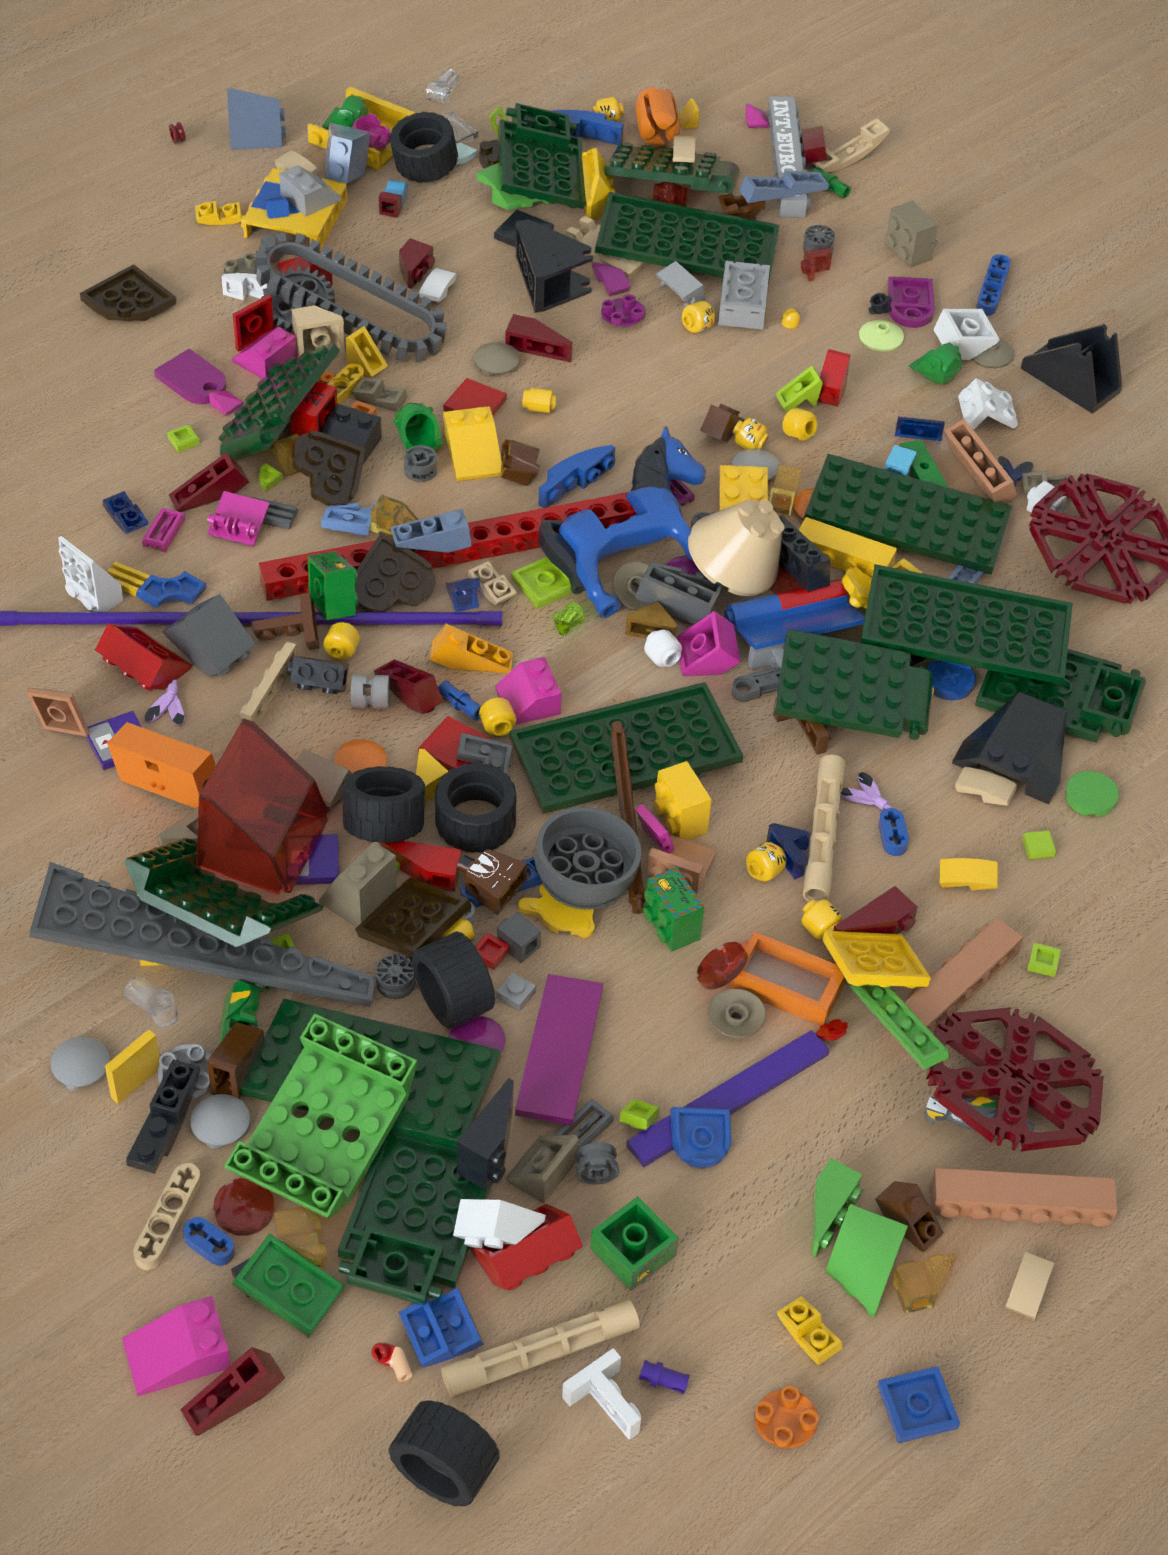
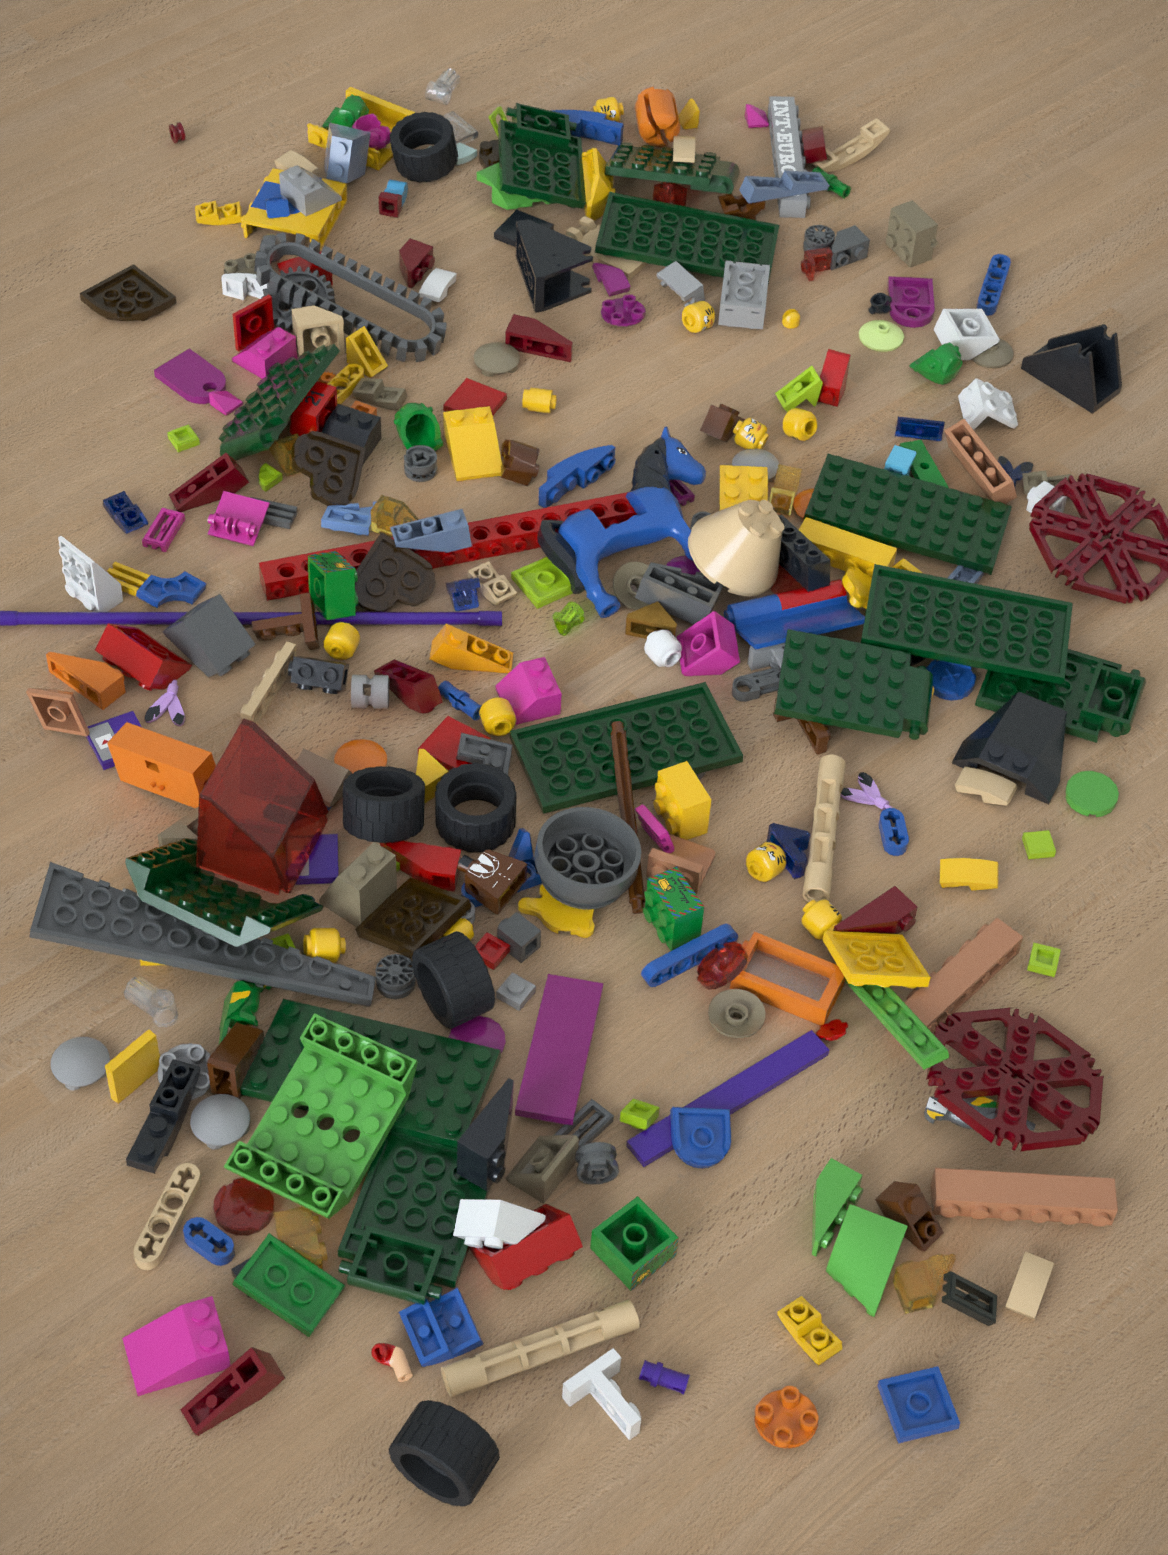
sand blue slope [227,88,286,149] -> none
none -> orange slope [46,652,126,710]
none -> yellow head [303,928,346,964]
none -> blue slope [509,828,534,861]
none -> blue beam [641,924,739,987]
none -> dark grey slope [829,225,870,270]
none -> pearl dark grey tile [942,1271,997,1326]

